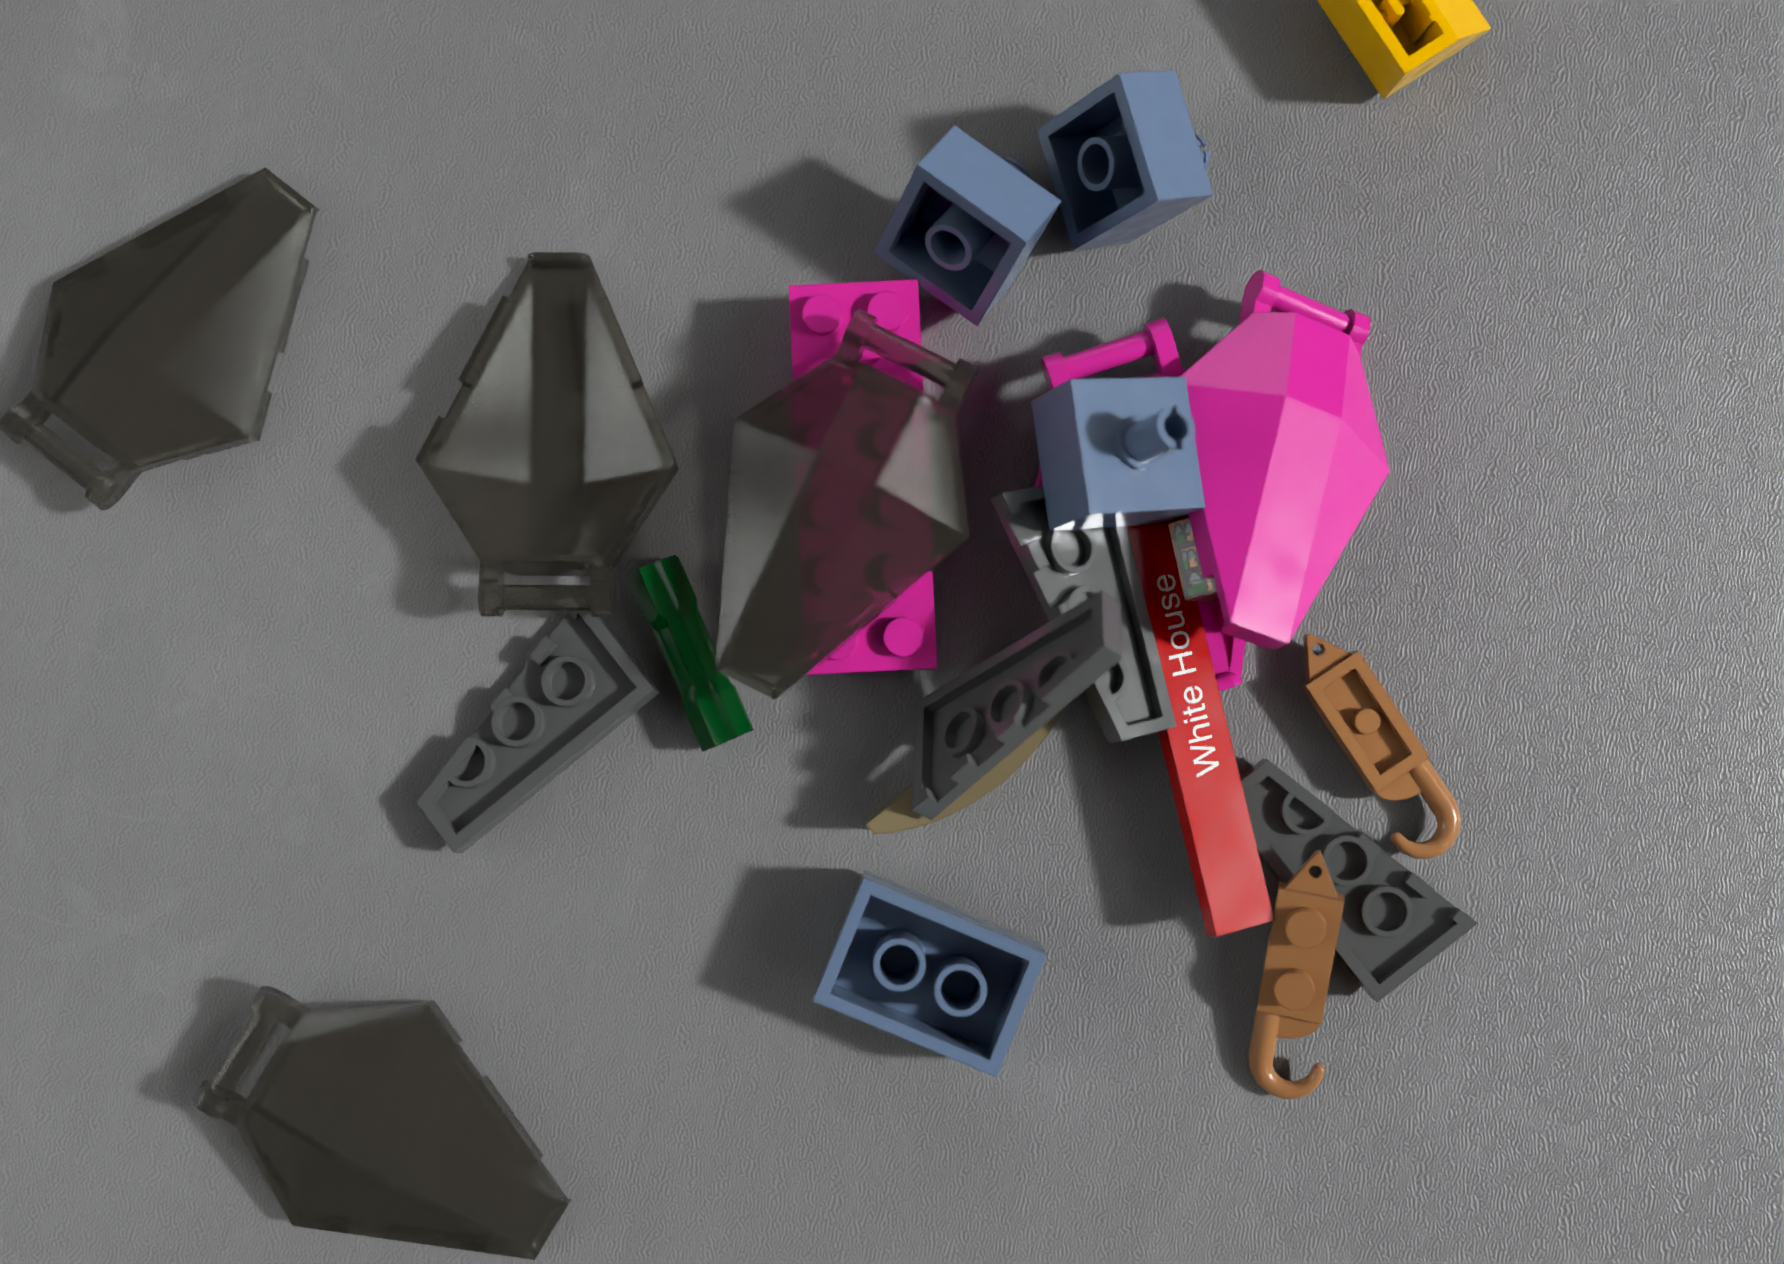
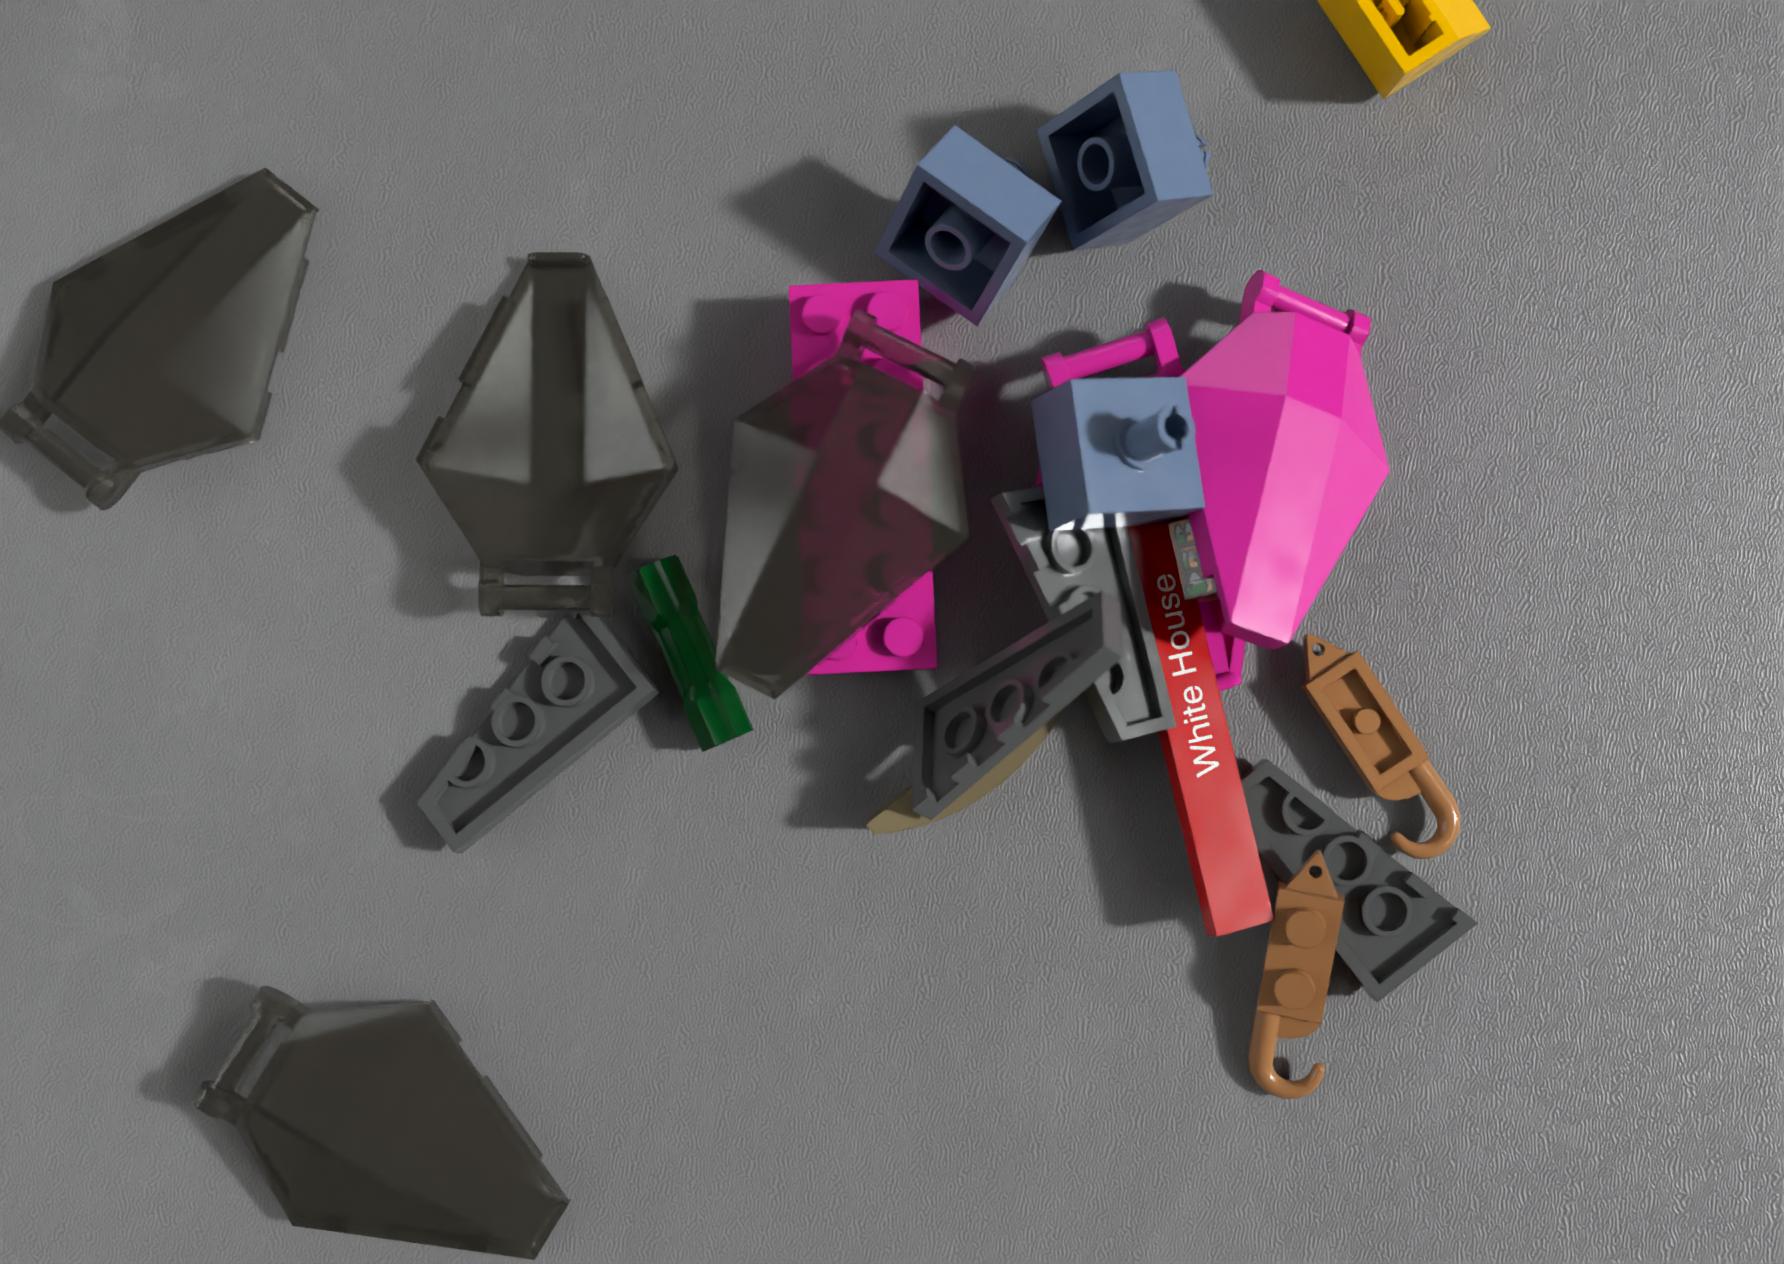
sand blue brick [813,870,1047,1077] -> none

